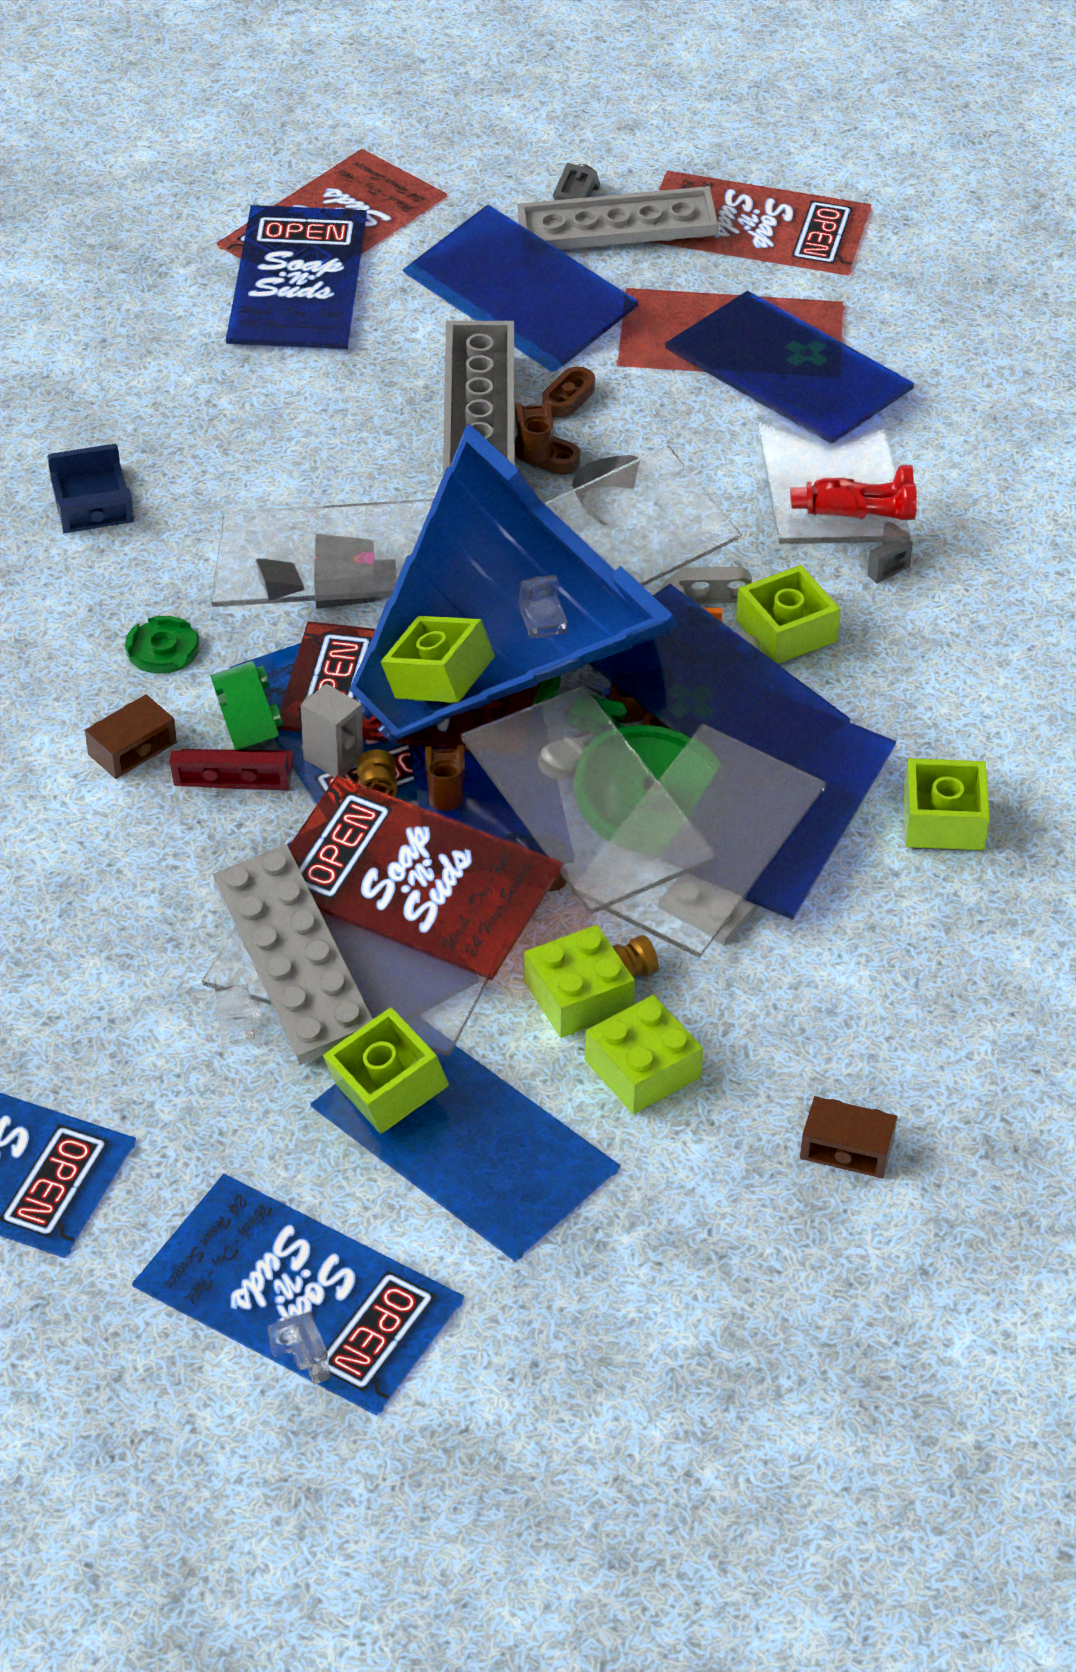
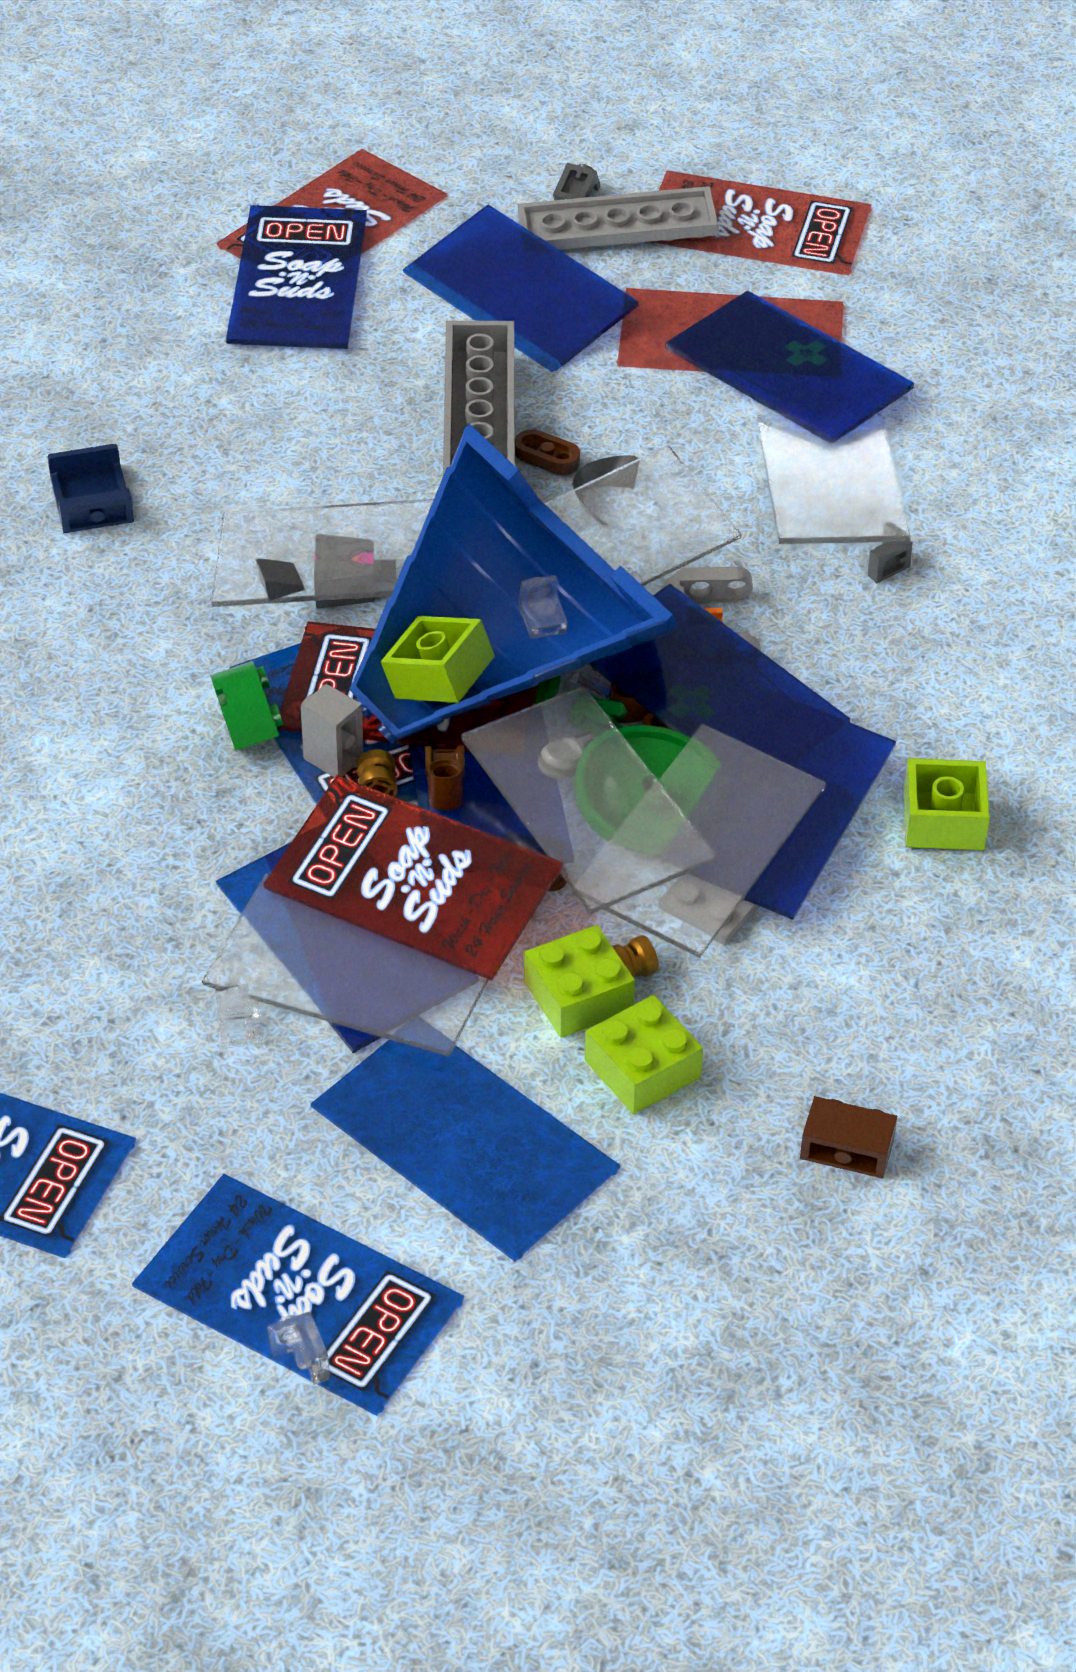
reddish brown brick [85,694,177,779] -> none
green tile [125,616,200,674] -> none
dark red panel [169,749,294,790] -> none
light grey plate [212,844,373,1065] -> none
lime brick [323,1007,449,1134] -> none
reddish brown piece [515,401,553,462] -> none
reddish brown plate [542,367,595,417] -> none
lime brick [736,565,841,666] -> none
red piece [790,465,917,520] -> none

